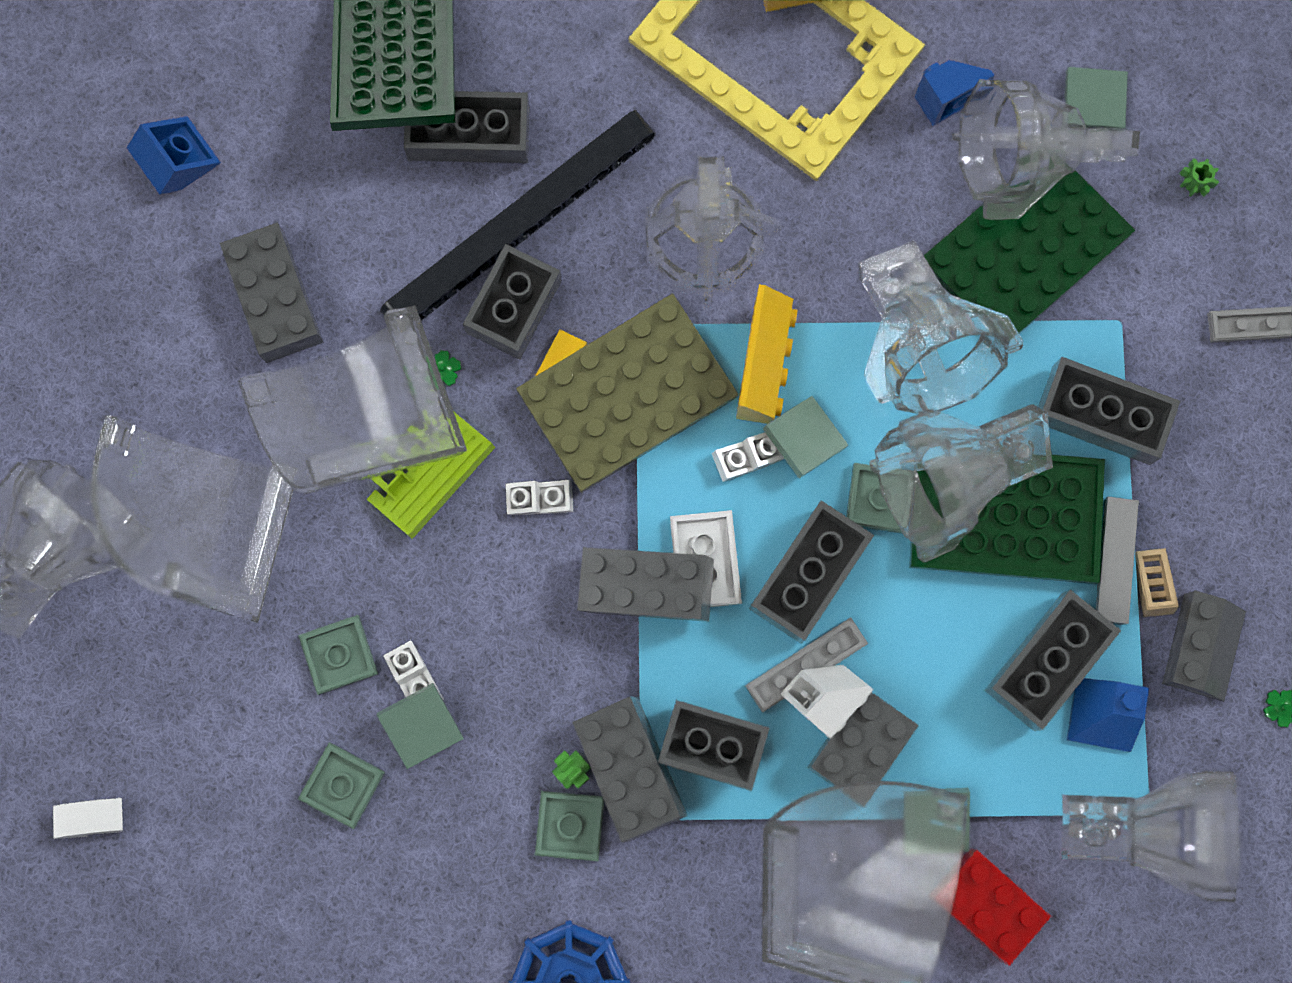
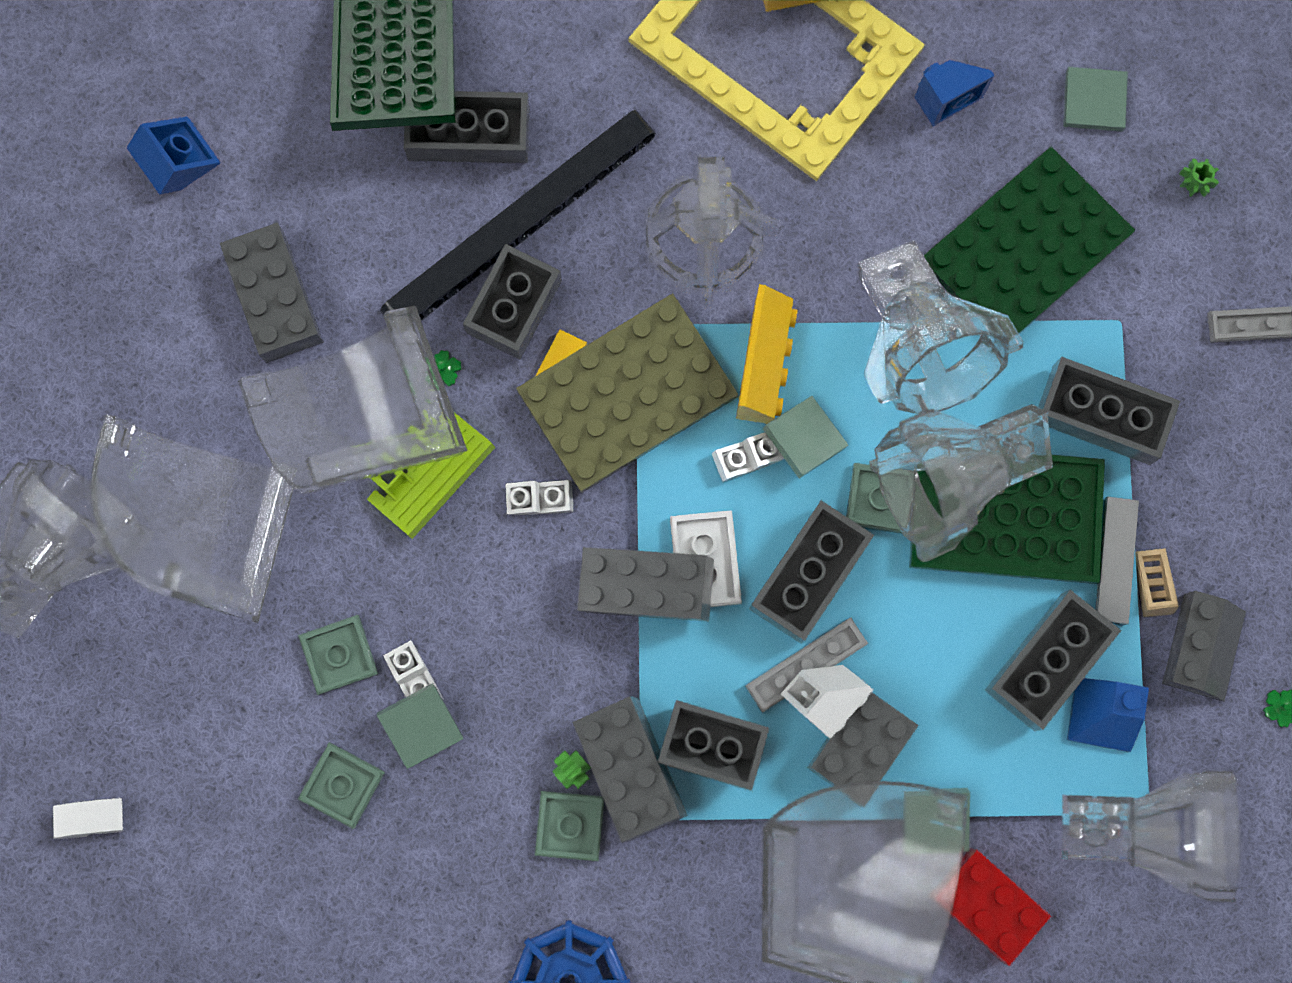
clear plate [952,79,1140,220] -> none

